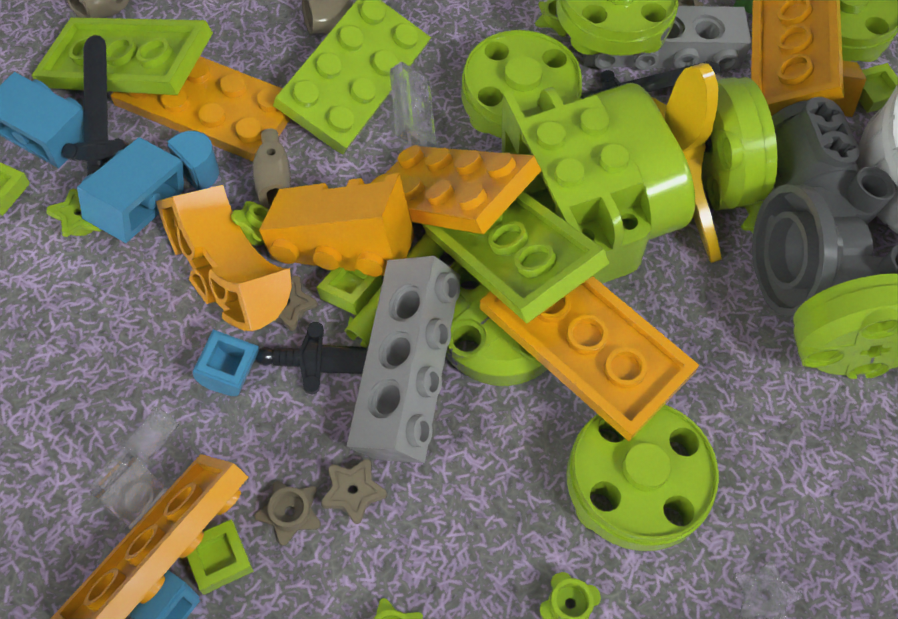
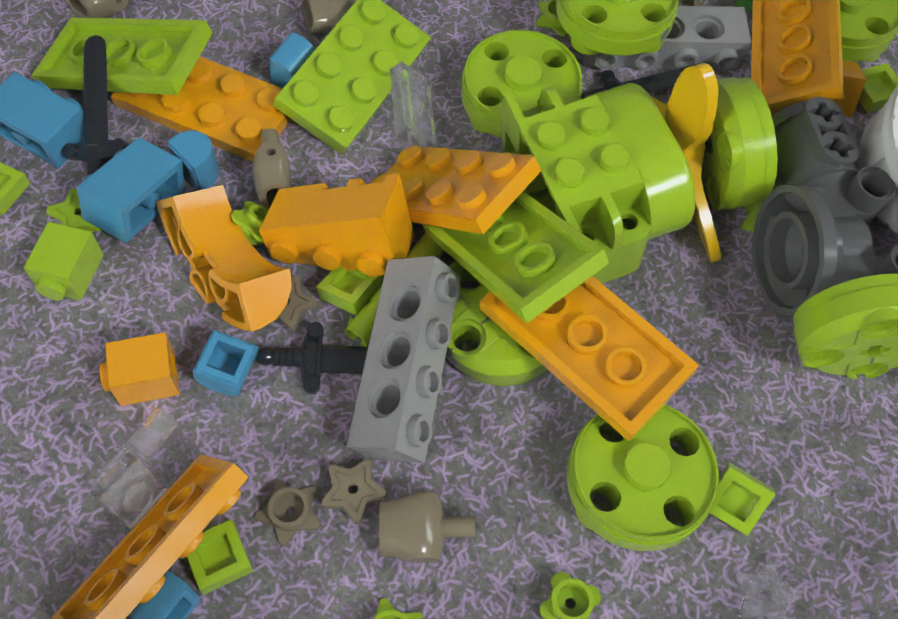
none -> lime brick [23,221,104,301]
none -> light orange brick [99,332,180,406]
none -> dark azure brick [269,32,316,88]
none -> dark tan piece [379,492,475,563]
none -> lime plate [710,462,776,536]

